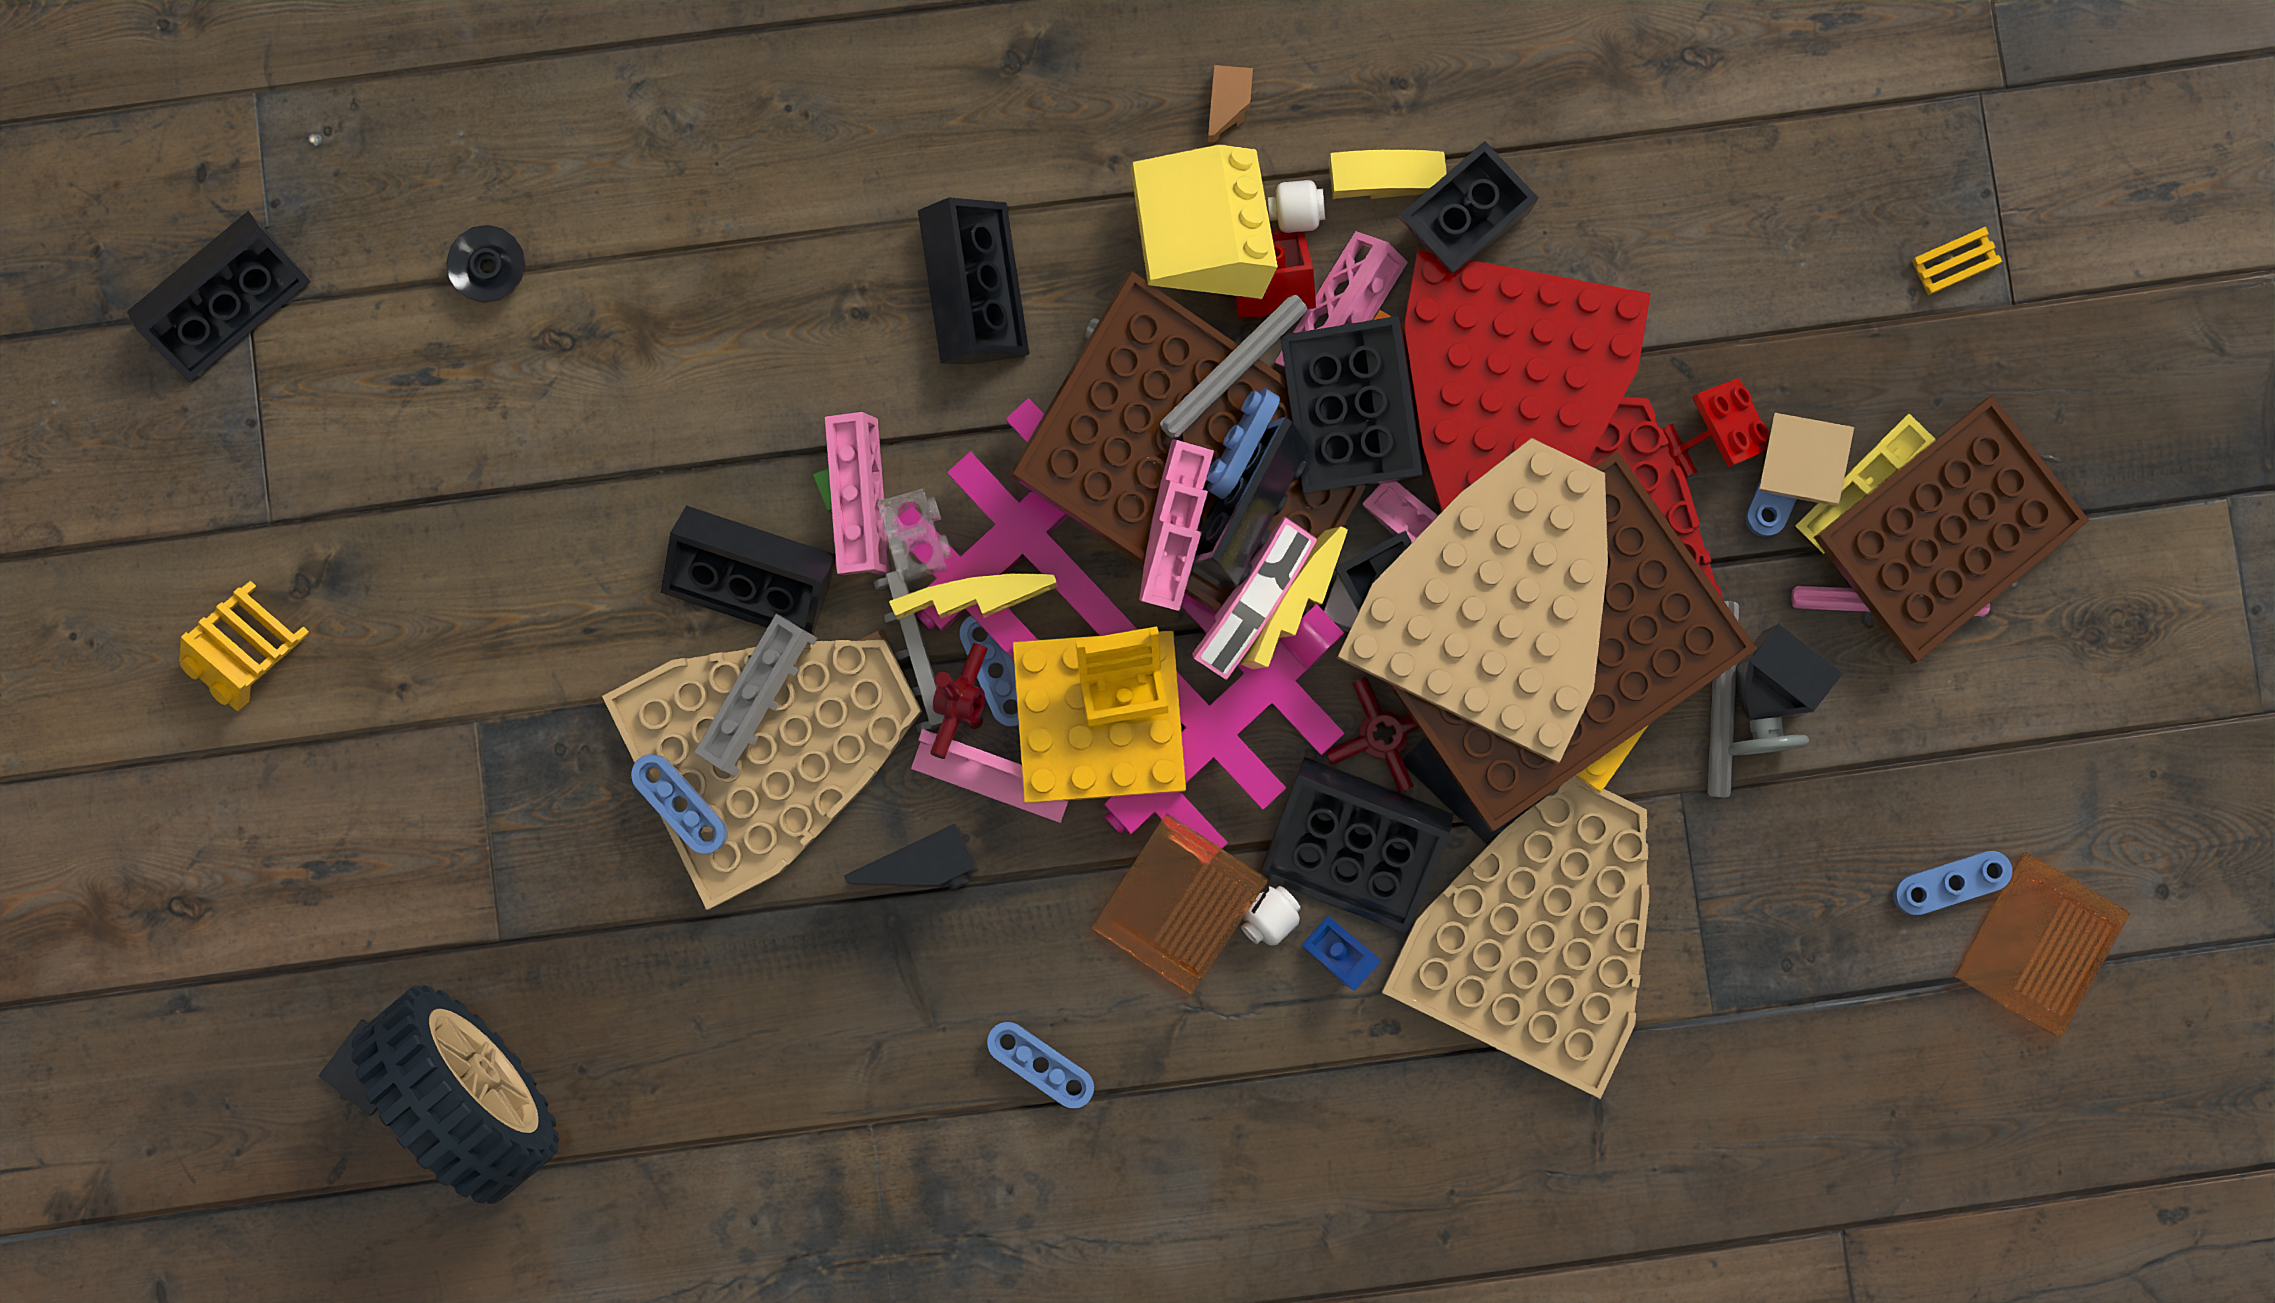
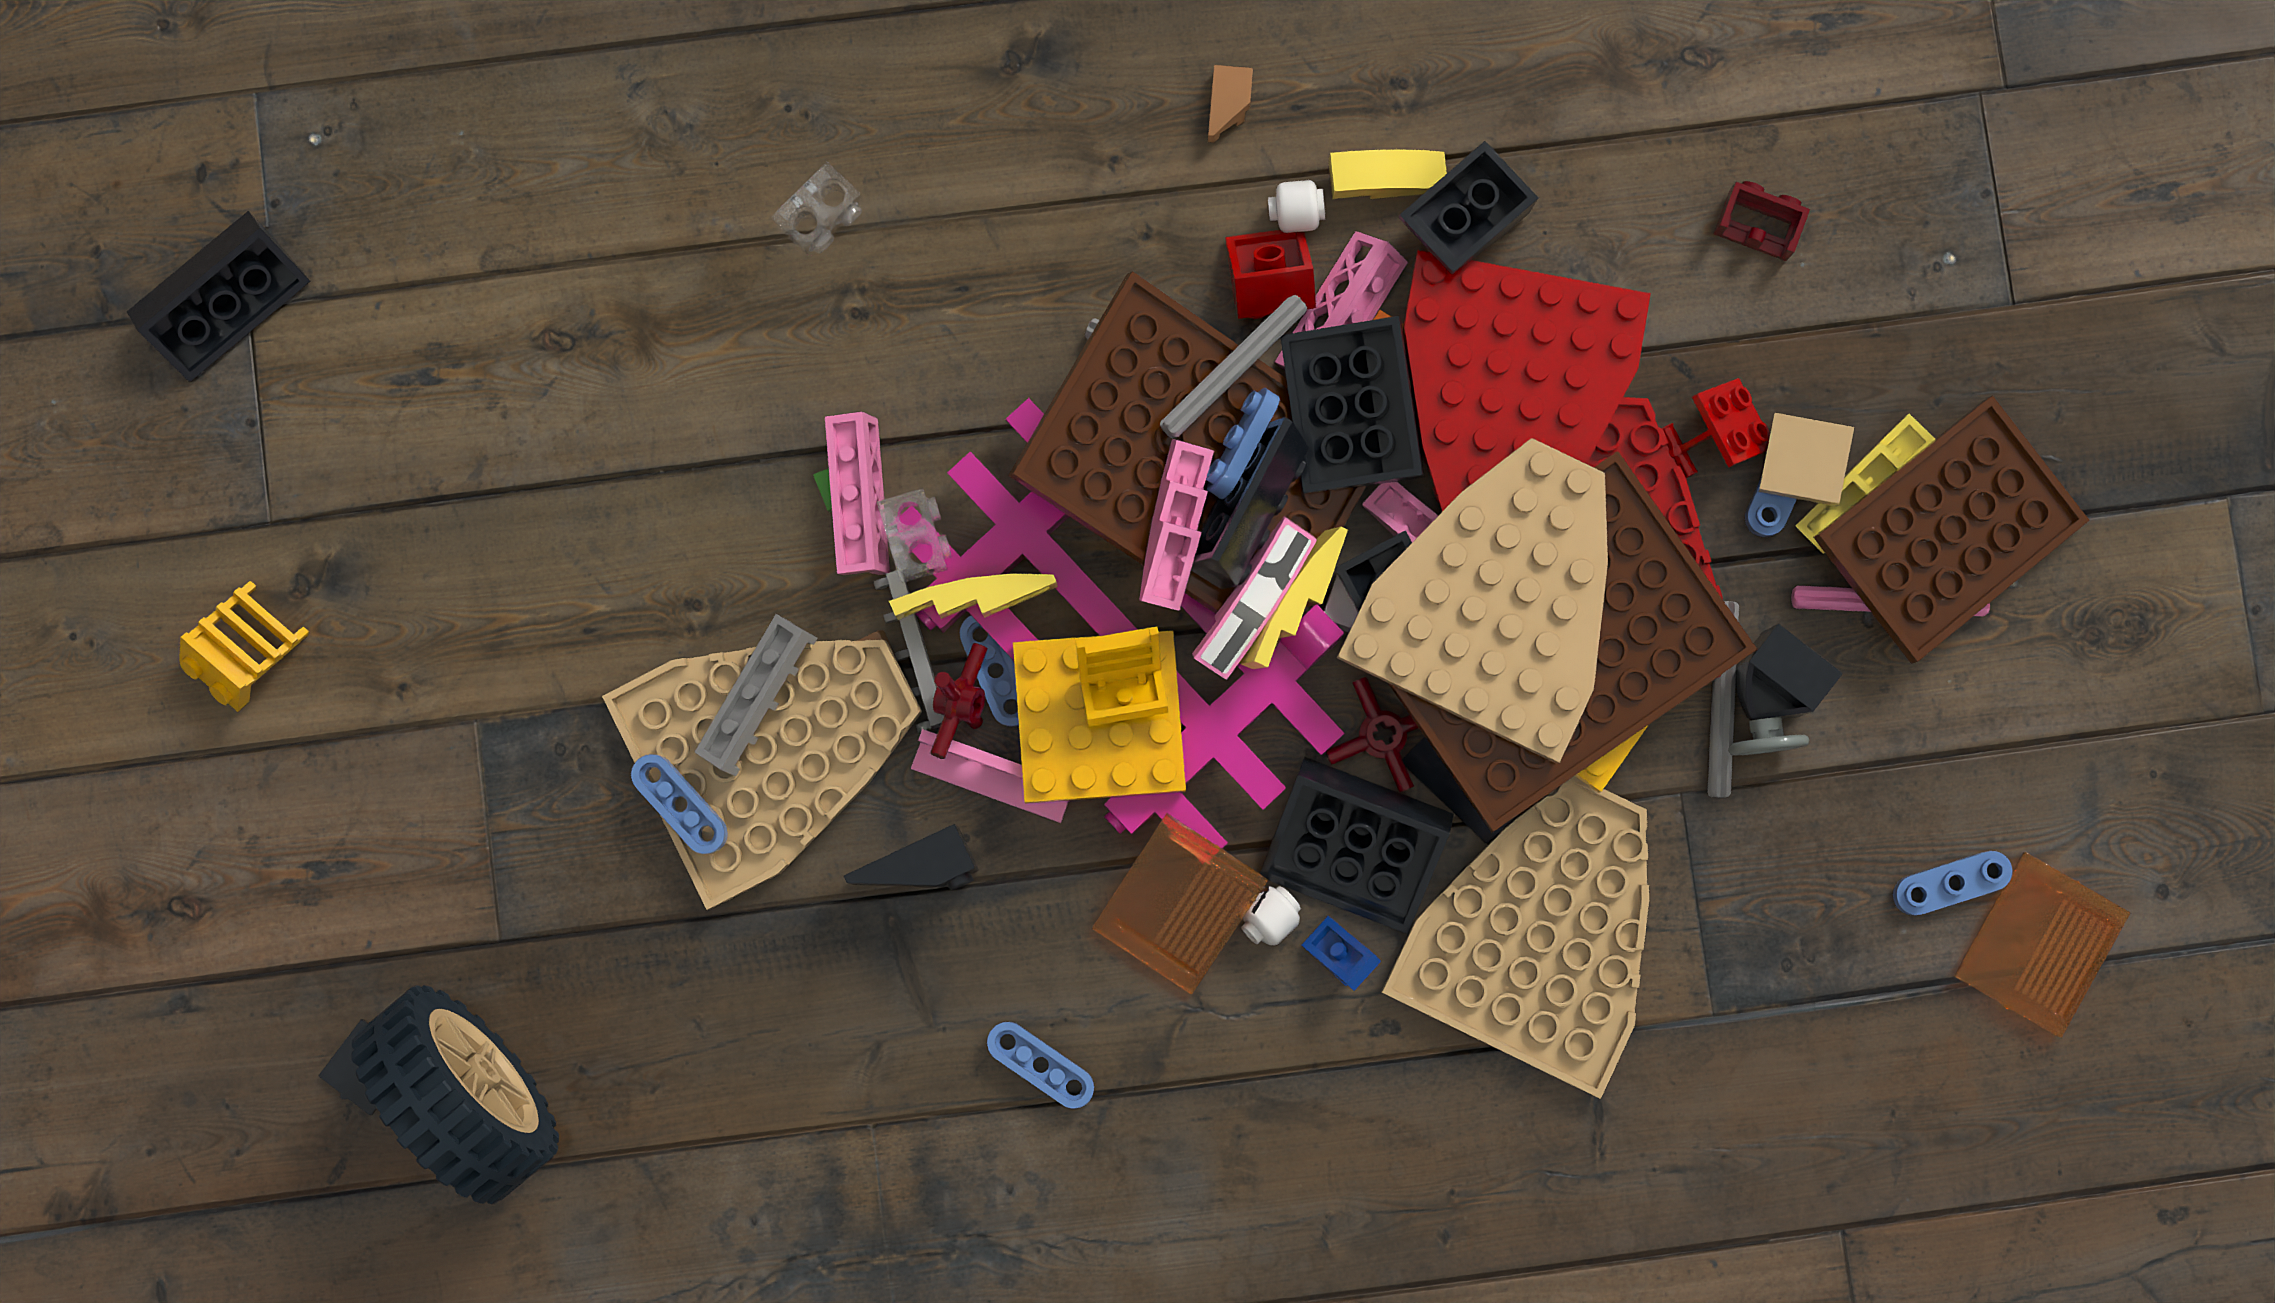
black dish [446,225,526,303] -> none
black slope [660,505,836,635] -> none
black slope [918,197,1030,365] -> none
light yellow slope [1130,145,1278,299] -> none
yellow tile [1912,227,2002,296] -> none
none -> clear brick [771,162,864,257]
none -> dark red window [1713,181,1810,261]

